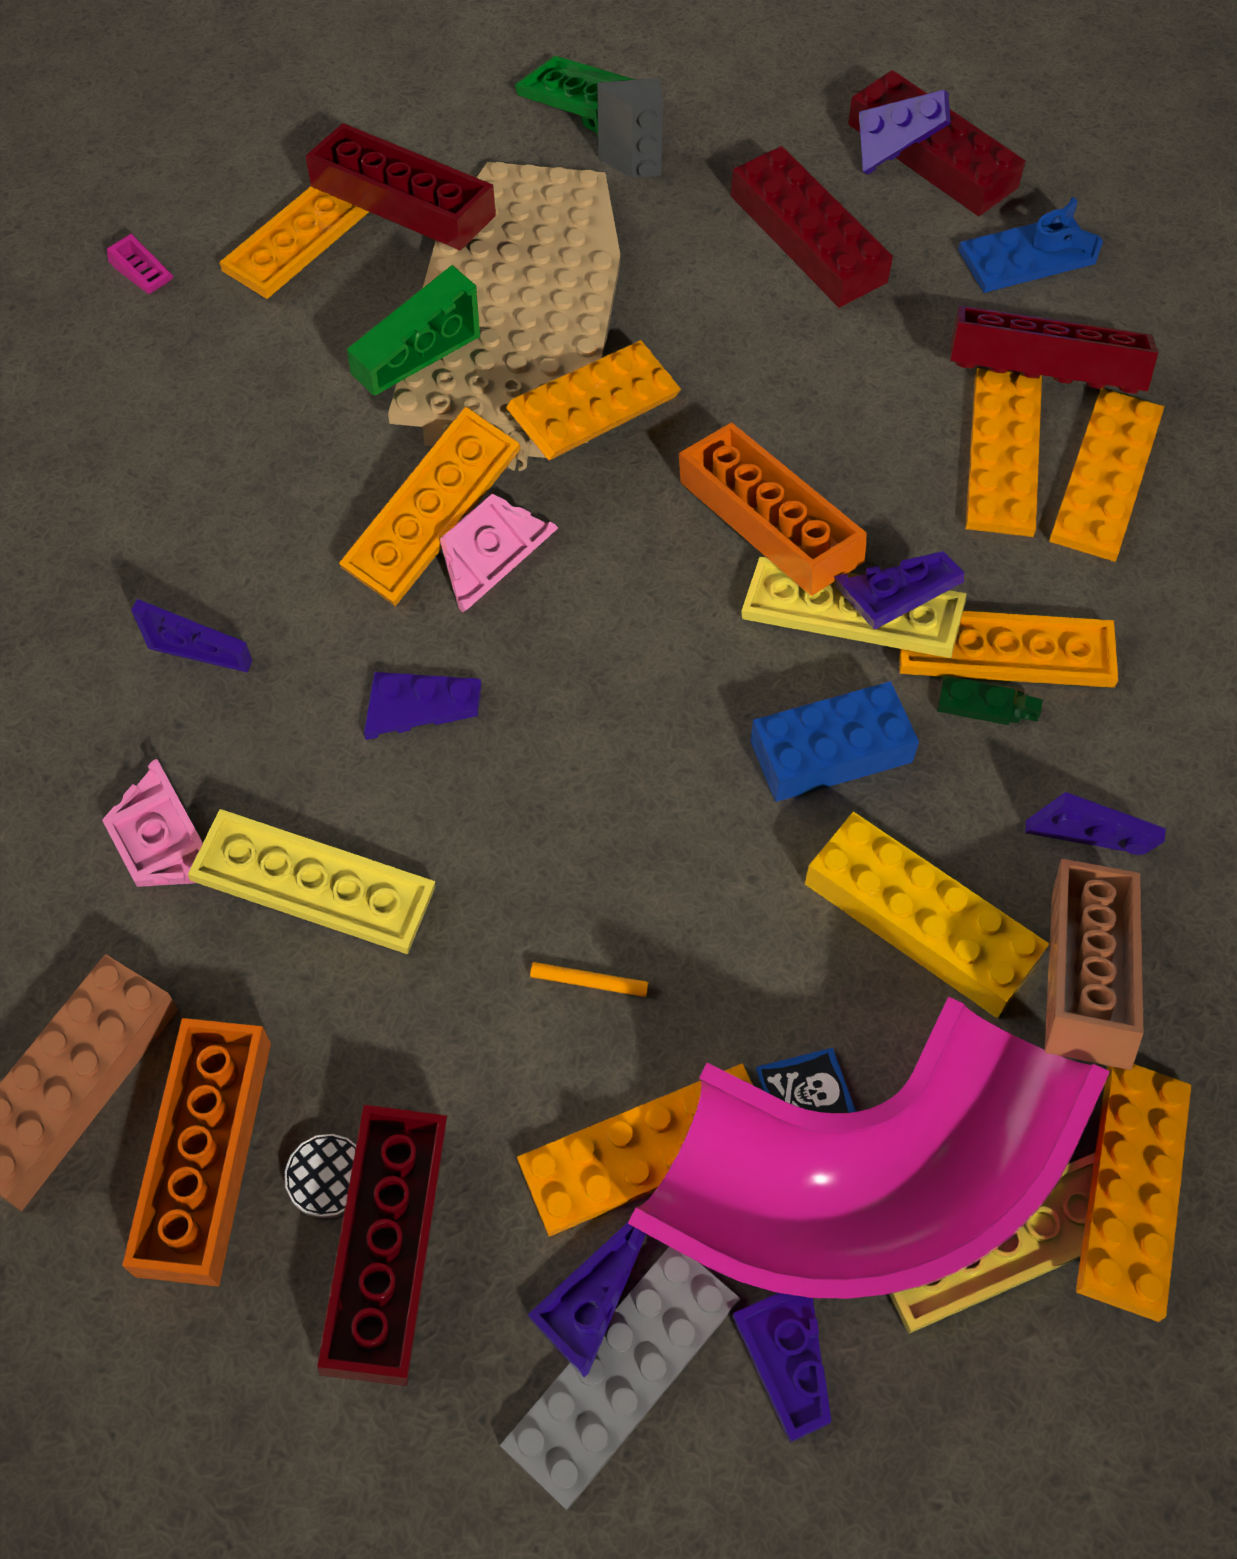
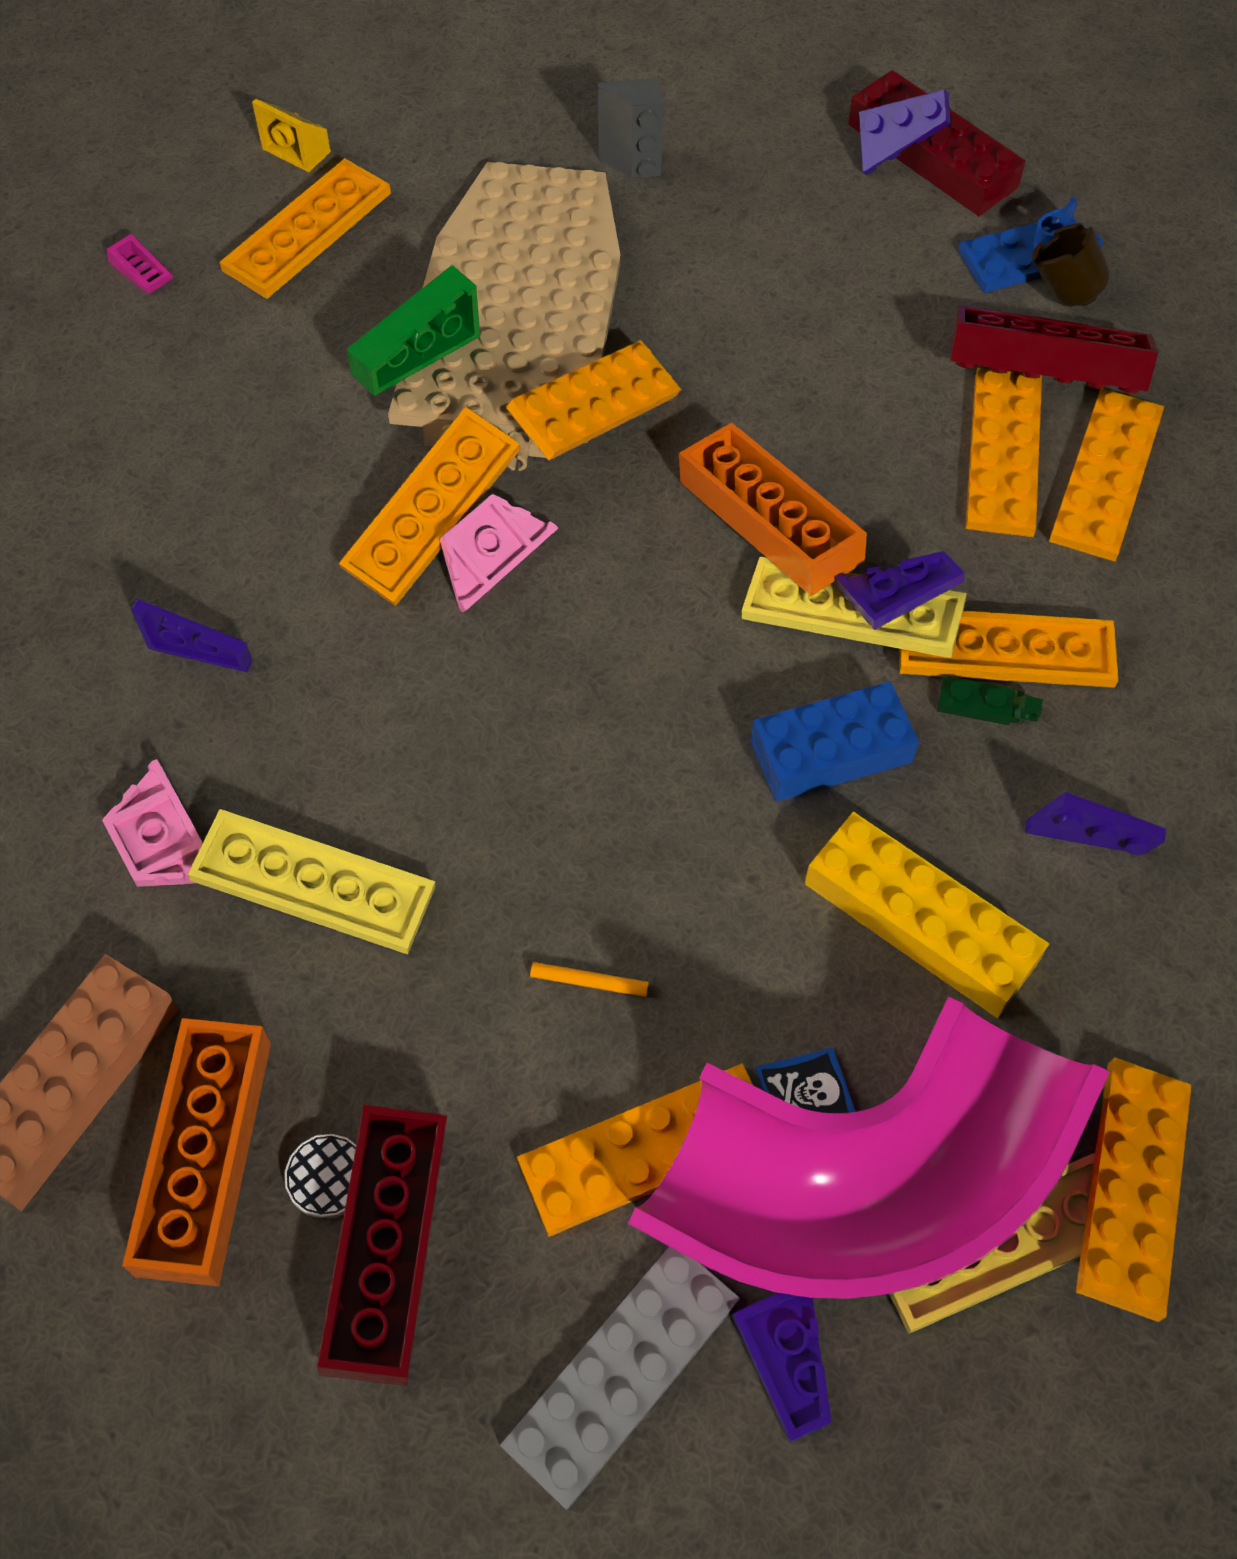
dark red brick [305,123,496,251] -> none
dark purple wing [364,672,482,740] -> none
green plate [515,56,636,135] -> none
dark purple wing [528,1221,646,1378] -> none
dark red brick [731,146,893,308] -> none
nougat brick [1045,859,1144,1070] -> none
none -> yellow slope [252,99,331,172]
none -> dark brown cylinder [1032,223,1109,307]

